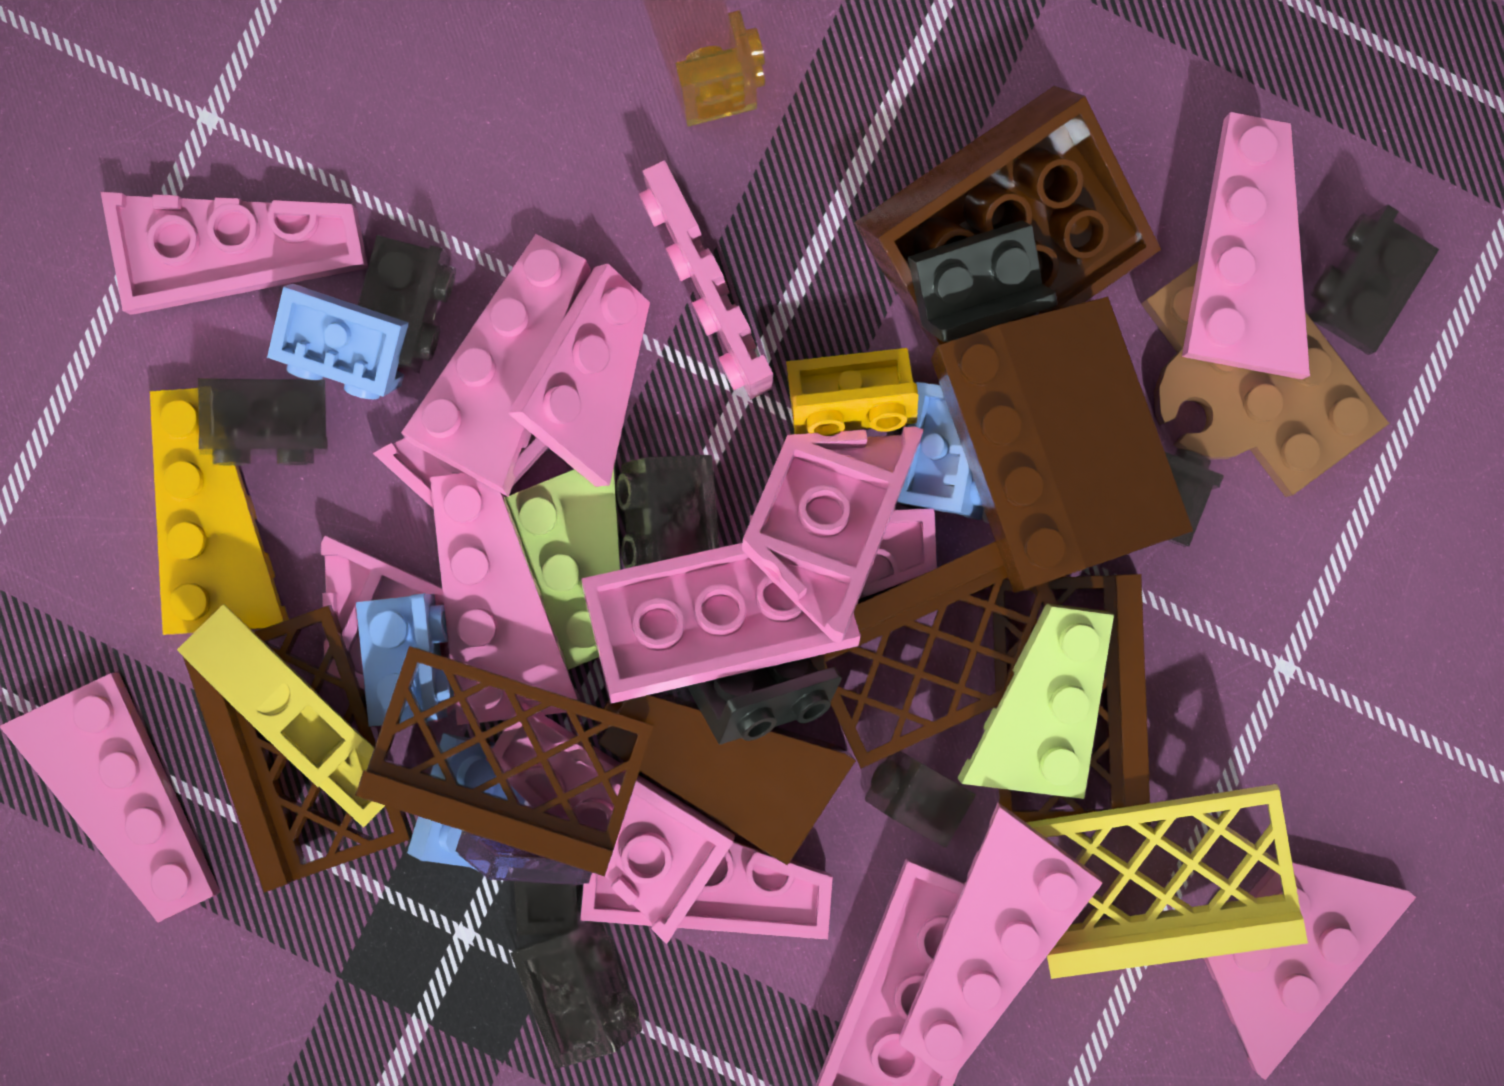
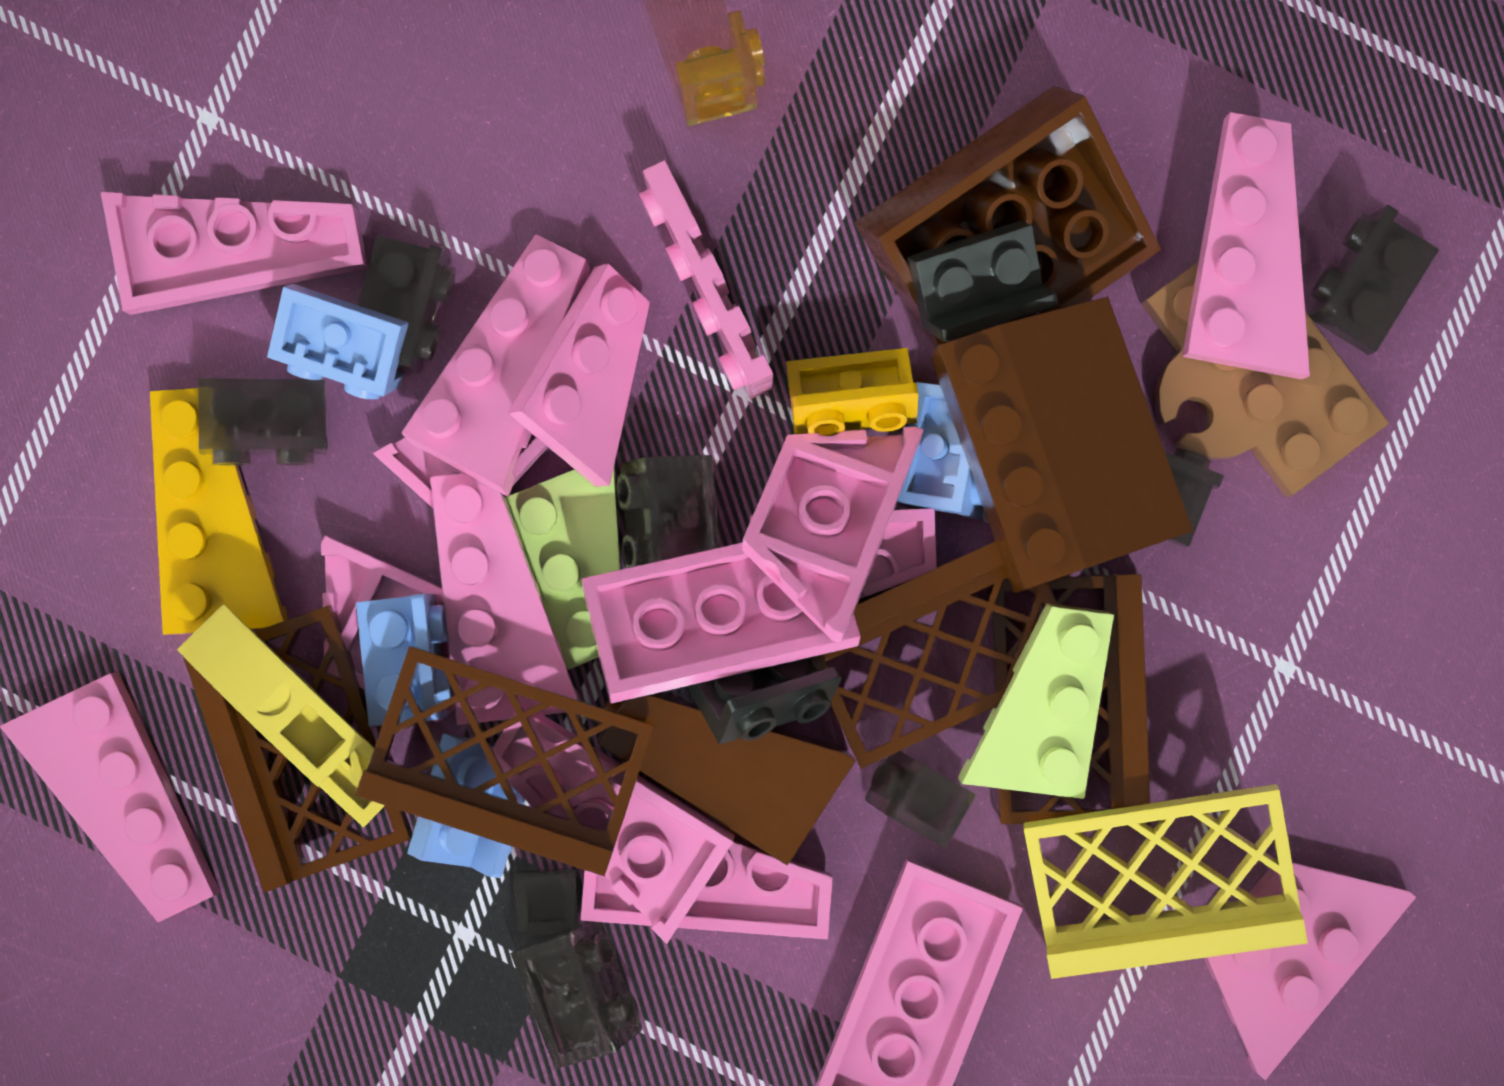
clear purple tile [455,831,592,885] -> none
bright pink wing [899,803,1102,1082] -> none

